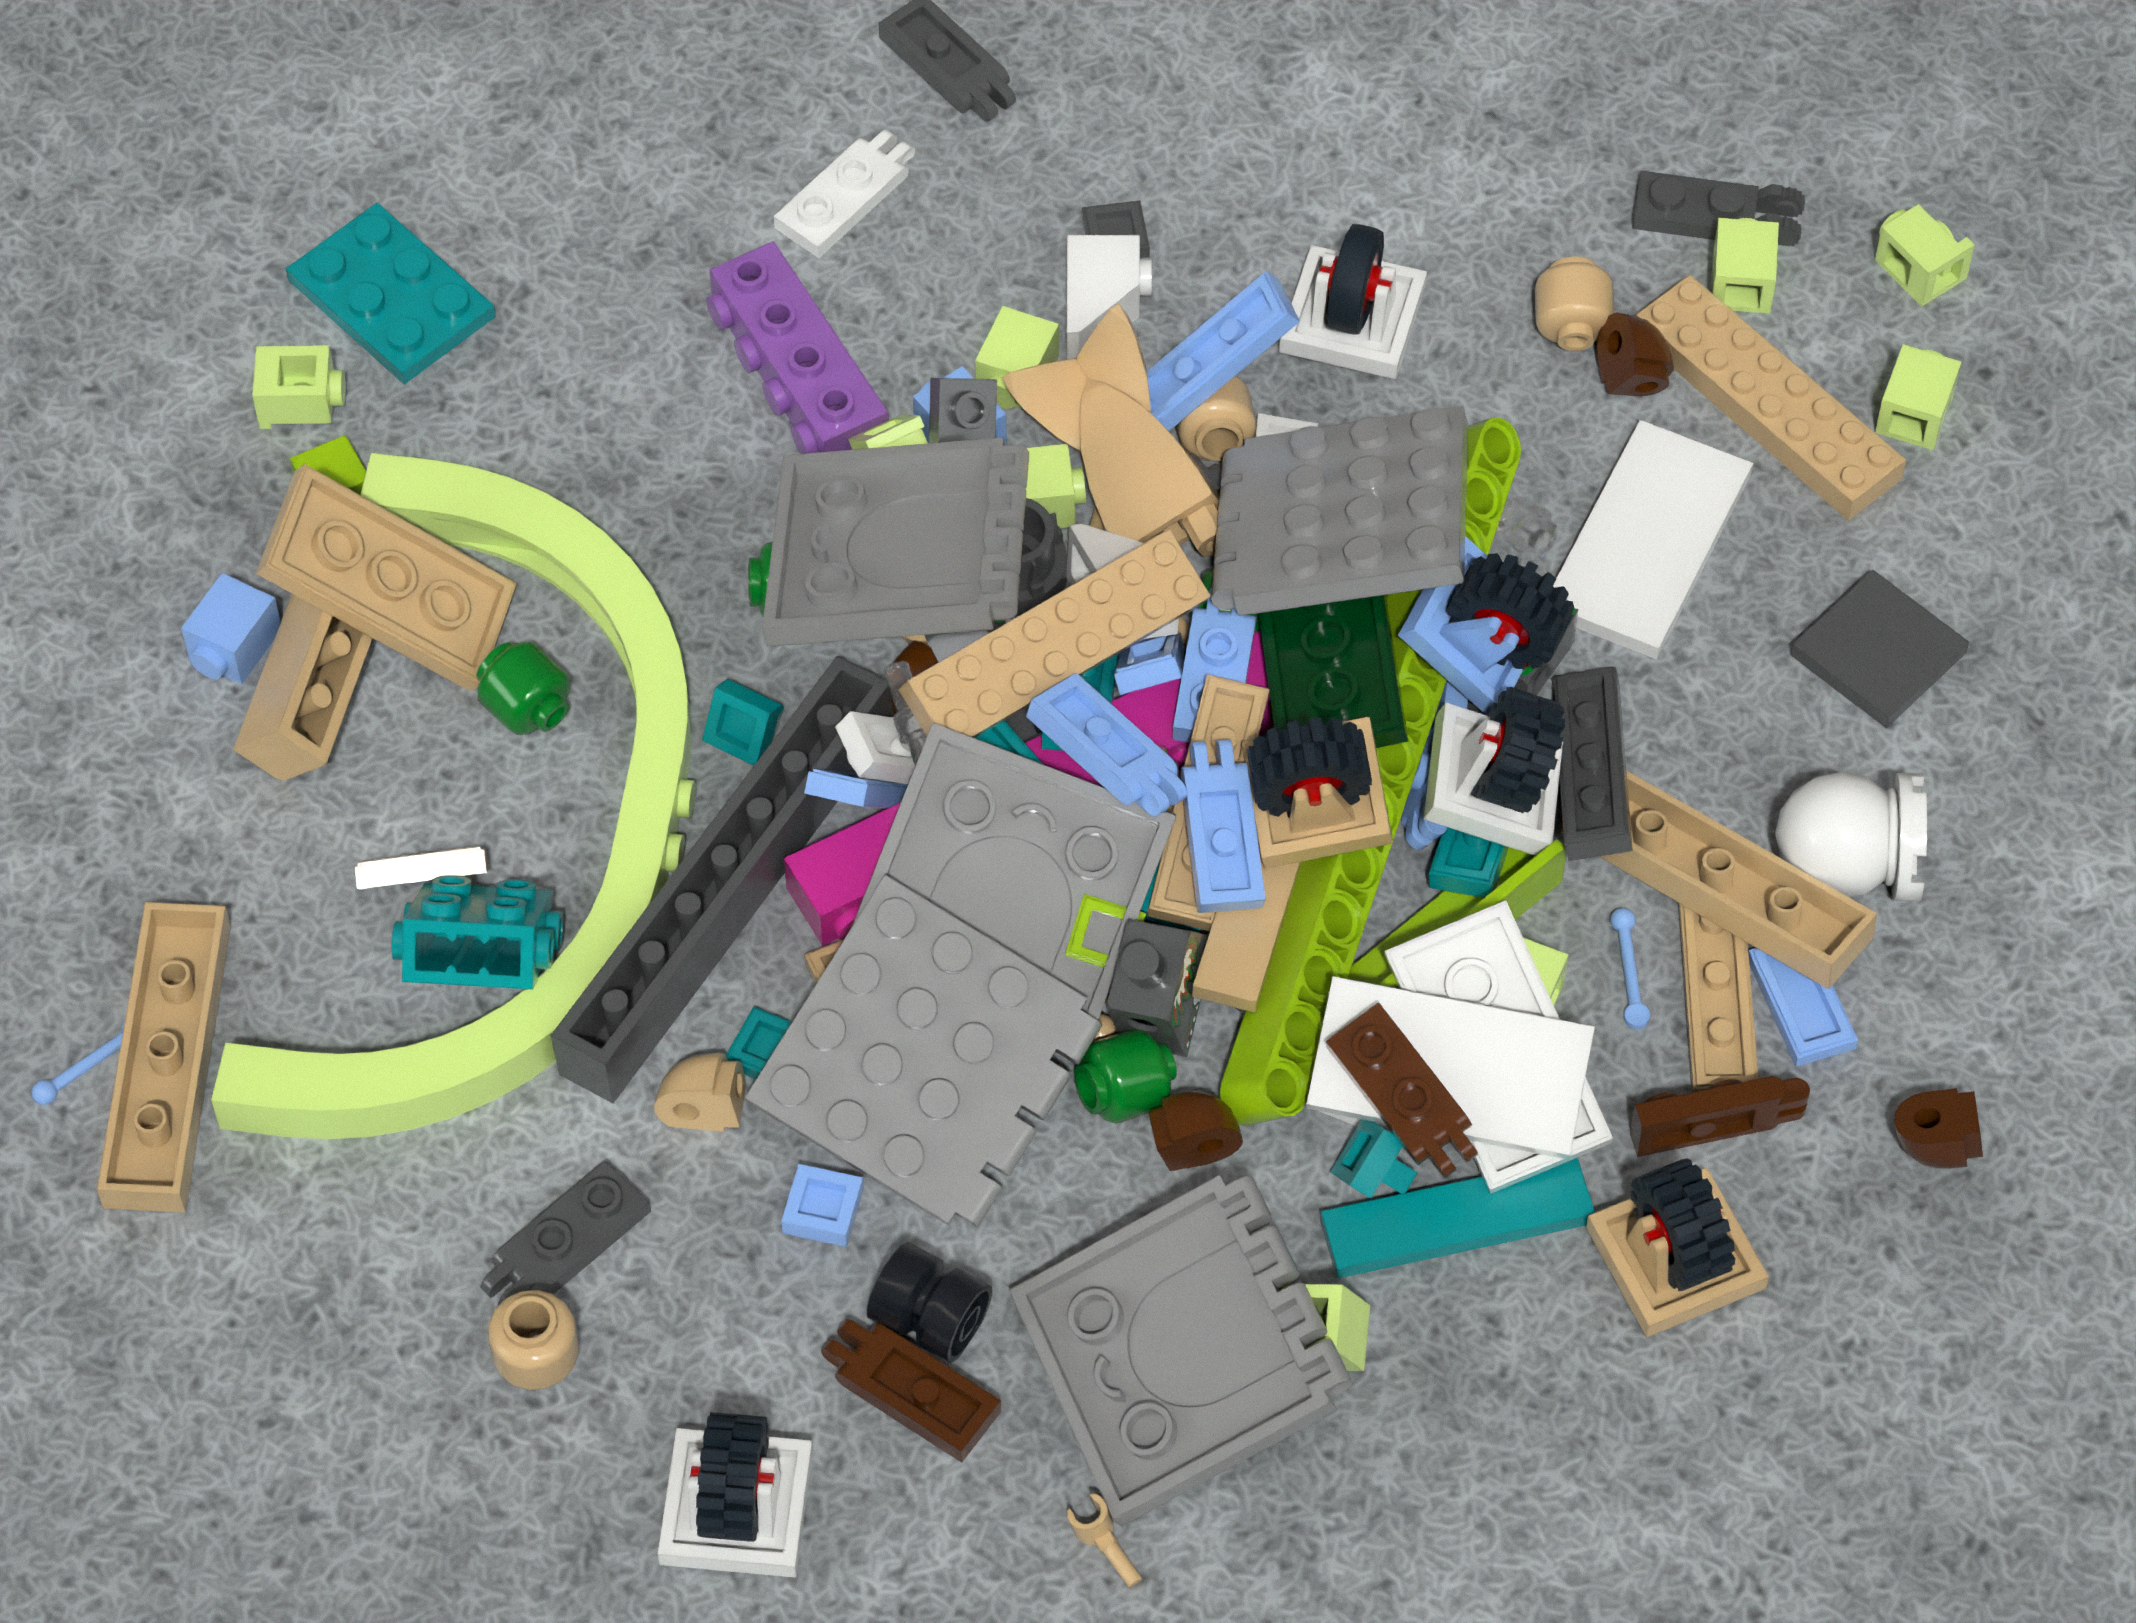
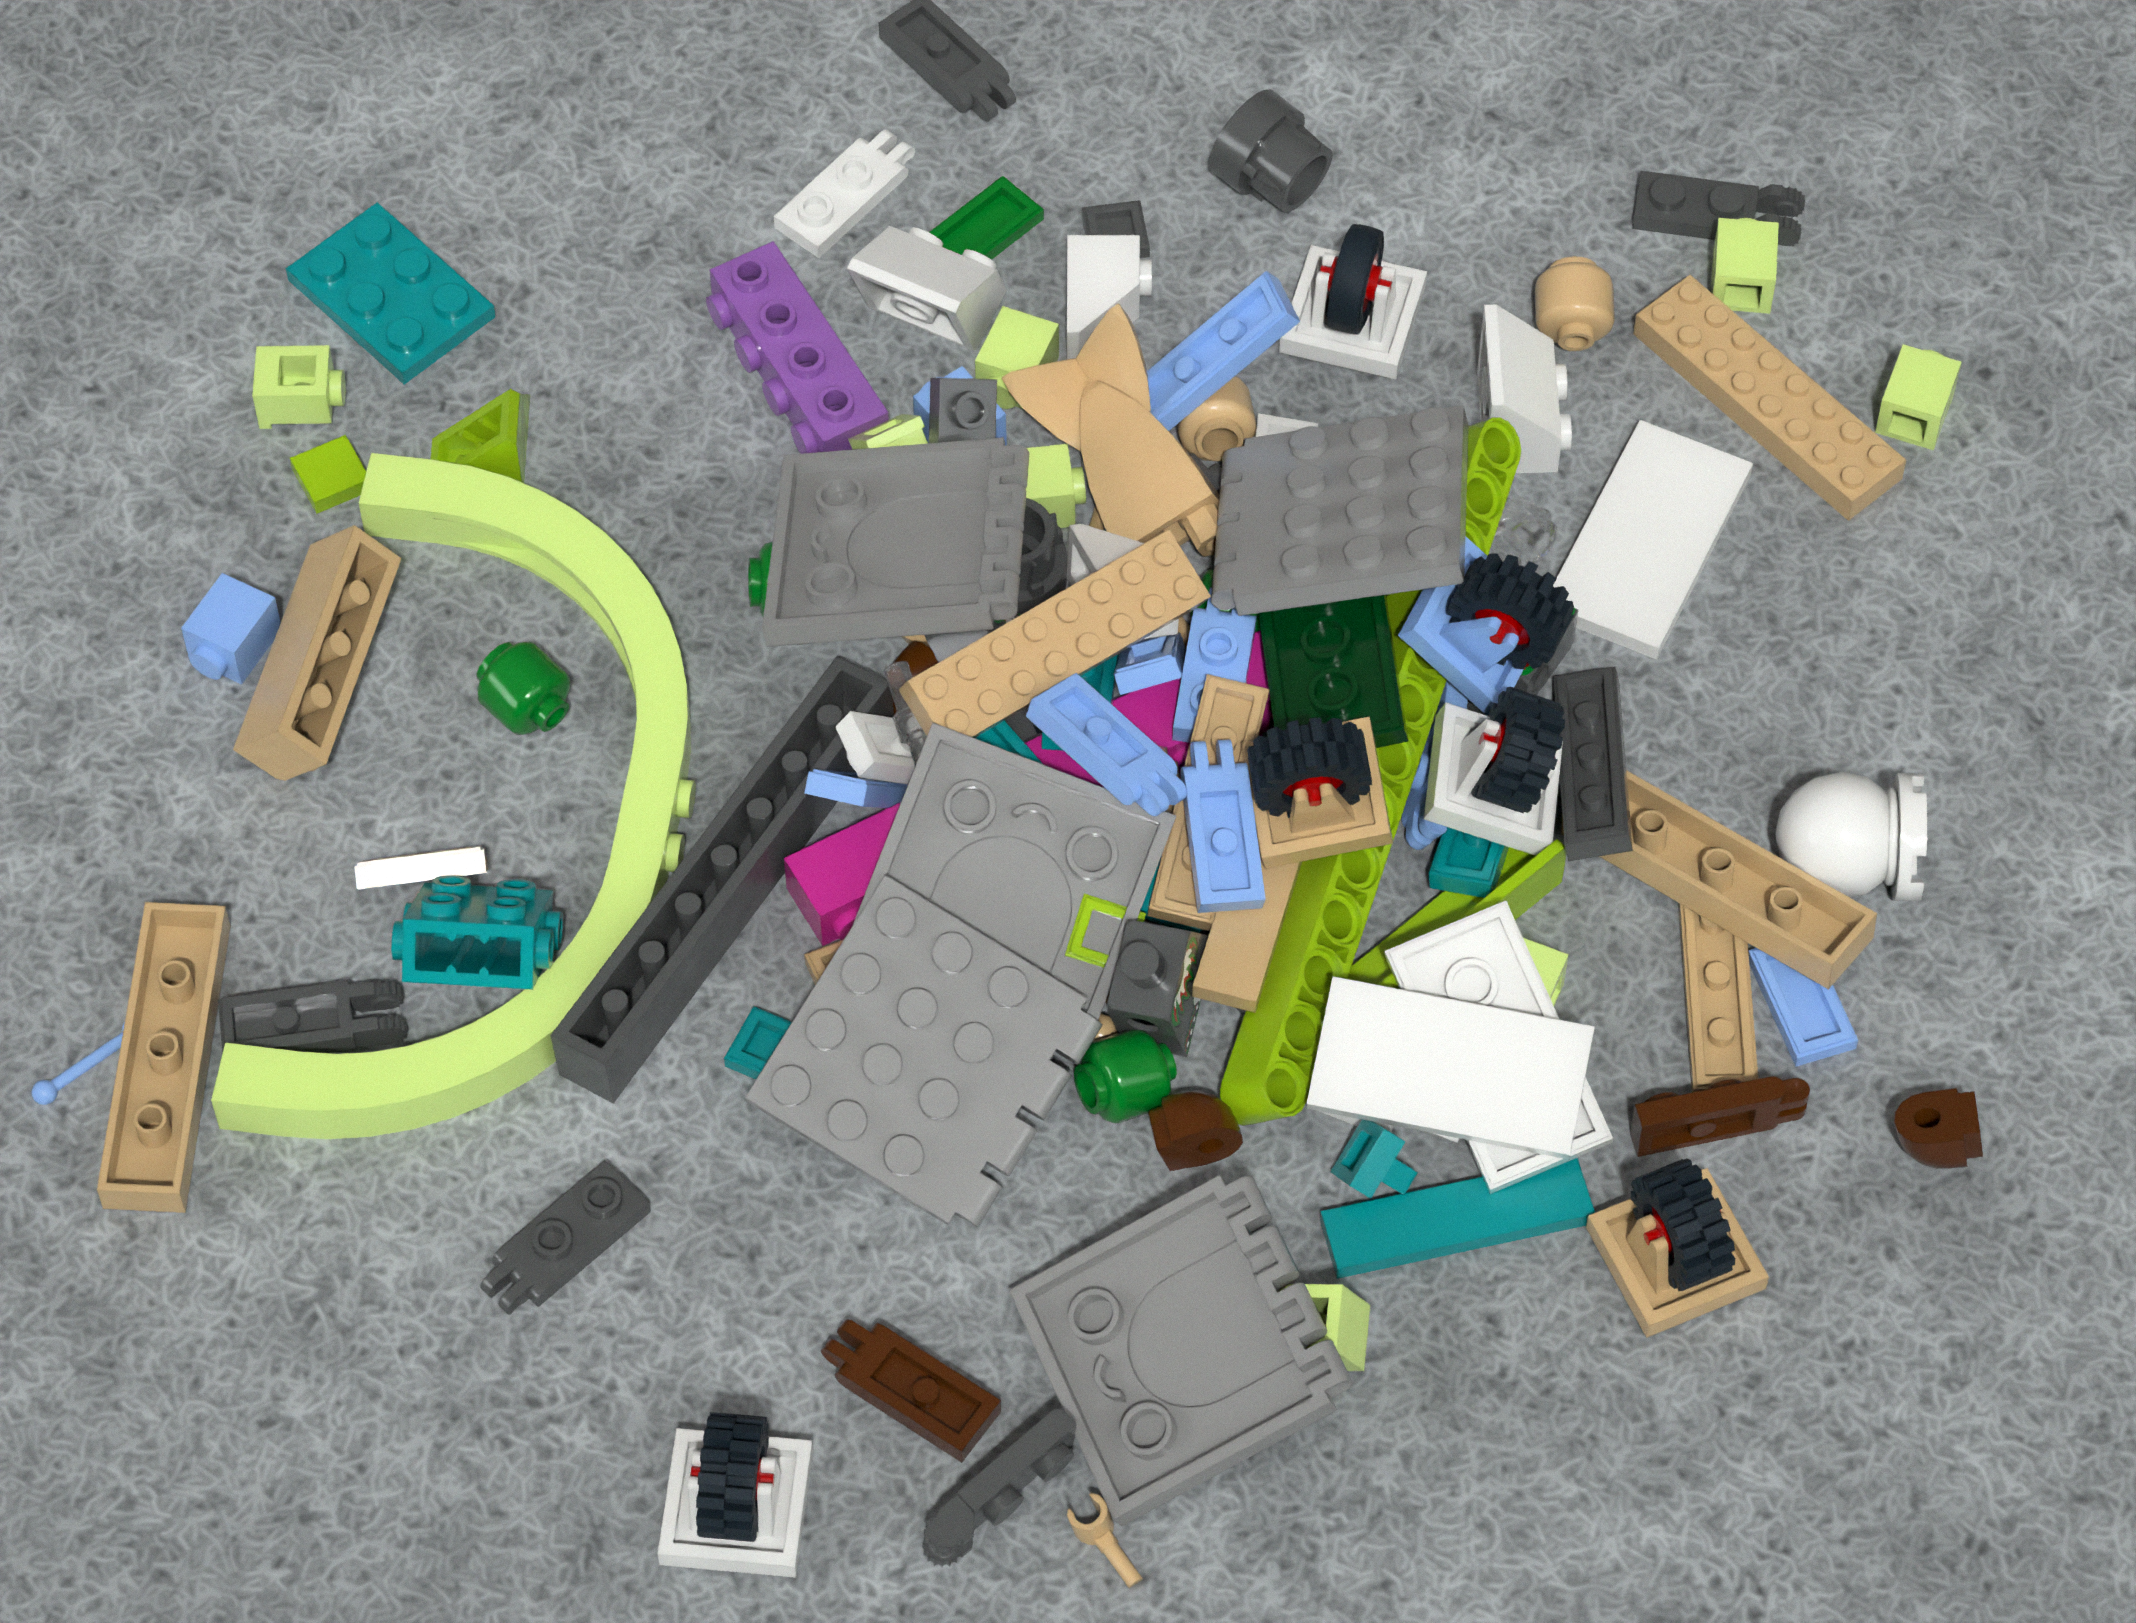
tan tile [256,464,517,690] -> none
tan head [488,1290,579,1390] -> none
tan piece [654,1053,745,1132] -> none
teal tile [702,679,784,766] -> none
light blue plate [781,1164,864,1247] -> none
black wheel [867,1242,992,1363] -> none
reddish brown hinge [1326,1002,1478,1178] -> none
reddish brown piece [1597,312,1674,397] -> none
light blue hinge [1610,907,1650,1029] -> none
dark grey tile [1790,570,1969,729] -> none
yellowish green brick [1875,204,1975,307] -> none
none -> dark grey hinge [218,980,407,1053]
none -> lime slope [430,388,531,483]
none -> white slope [847,226,1007,351]
none -> dark grey hinge [922,1407,1077,1568]
none -> green tile [929,176,1044,260]
none -> dark grey piece [1209,89,1333,214]
none -> white slope [1477,304,1572,473]

